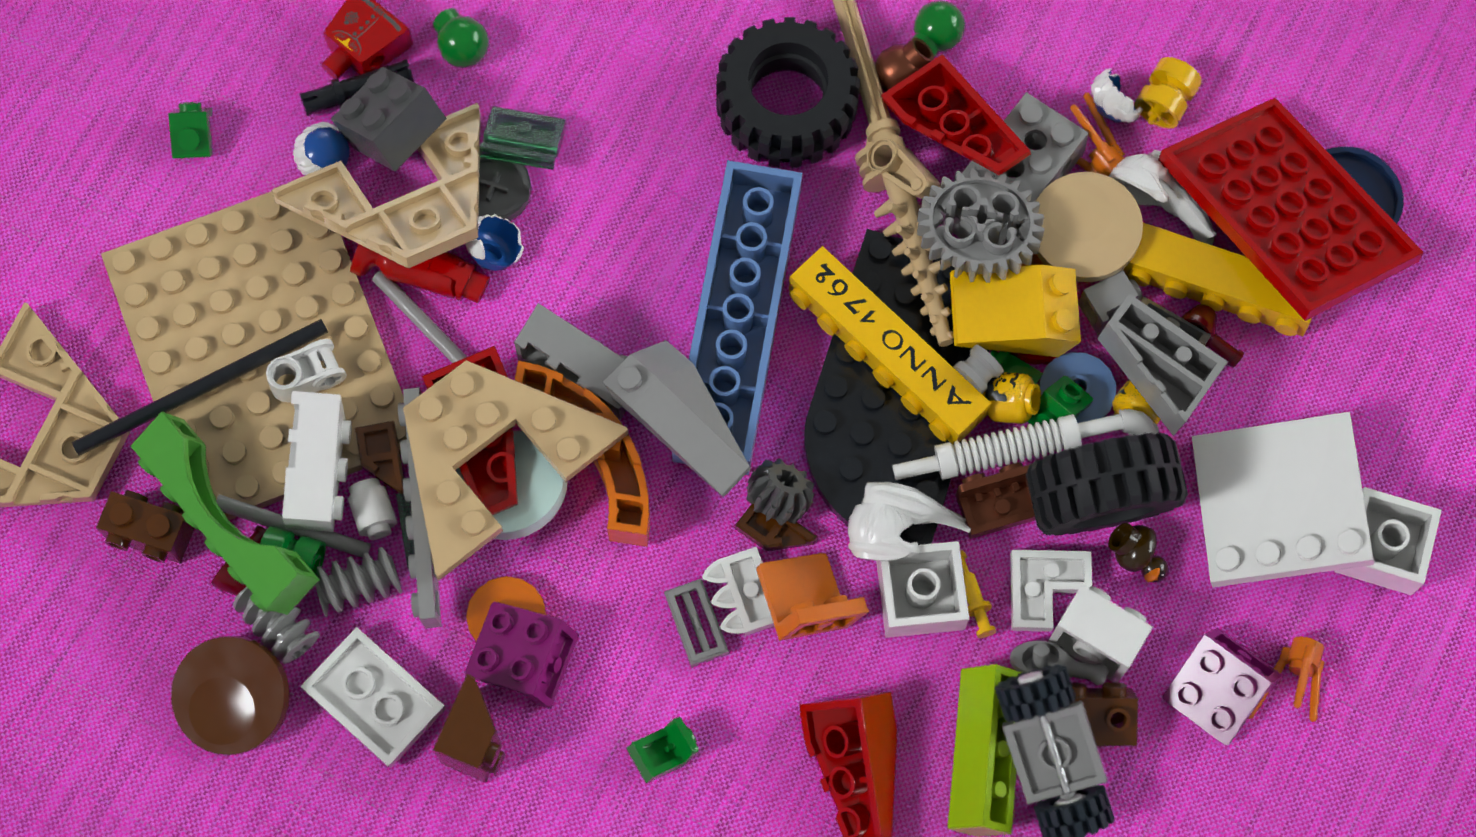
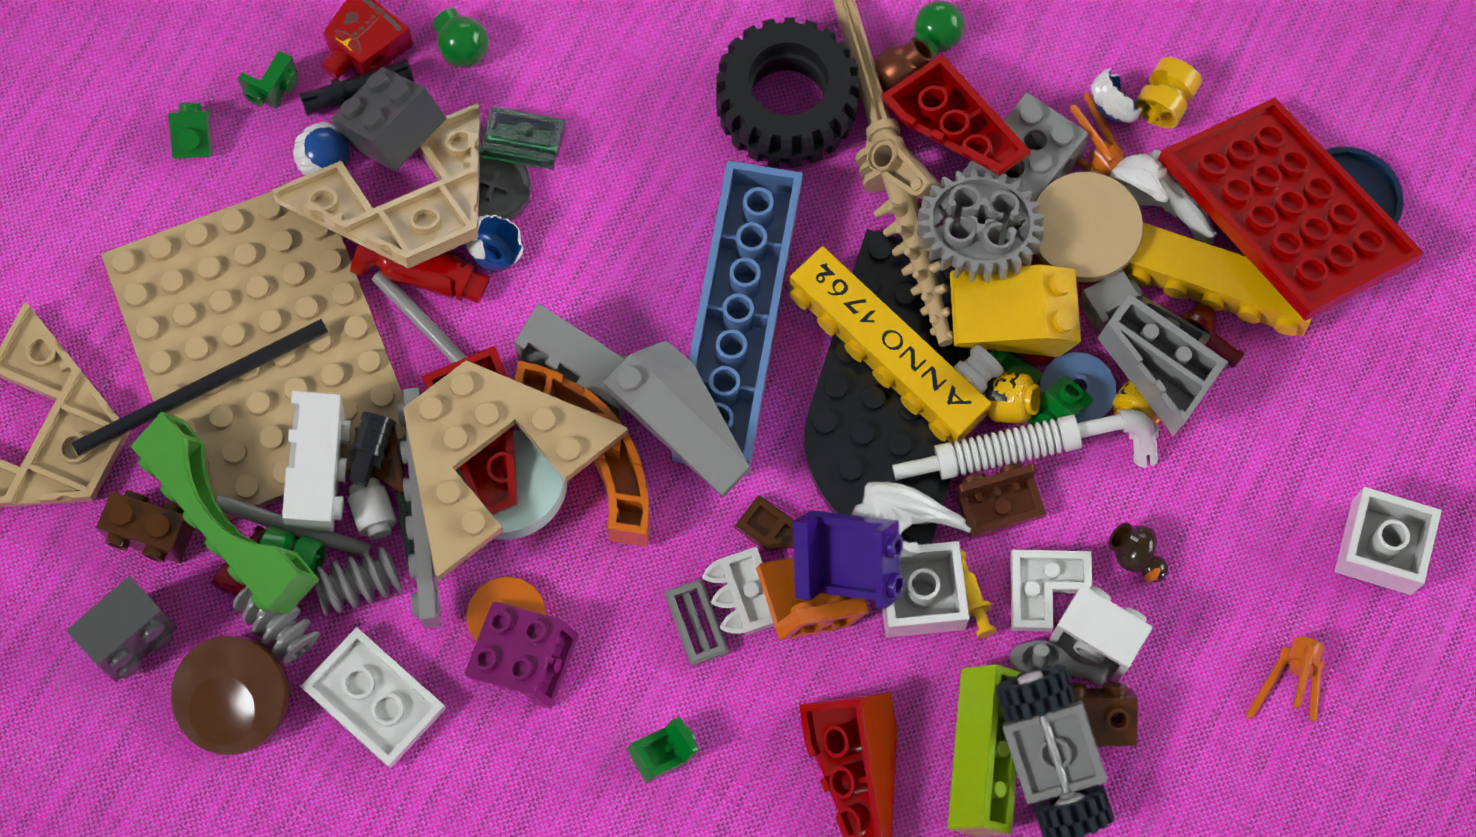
white piece [266,339,347,403] -> none
reddish brown slope [433,674,505,783] -> none
dark grey gear [746,458,814,526] -> none
black tyre [1026,433,1188,536] -> none
bracket [1163,628,1283,745] -> none
white plate [1192,412,1374,588] -> none
none -> dark grey brick [66,575,178,682]
none -> green bracket [237,50,298,109]
none -> black hinge [347,412,396,487]
none -> dark purple panel [793,510,904,610]

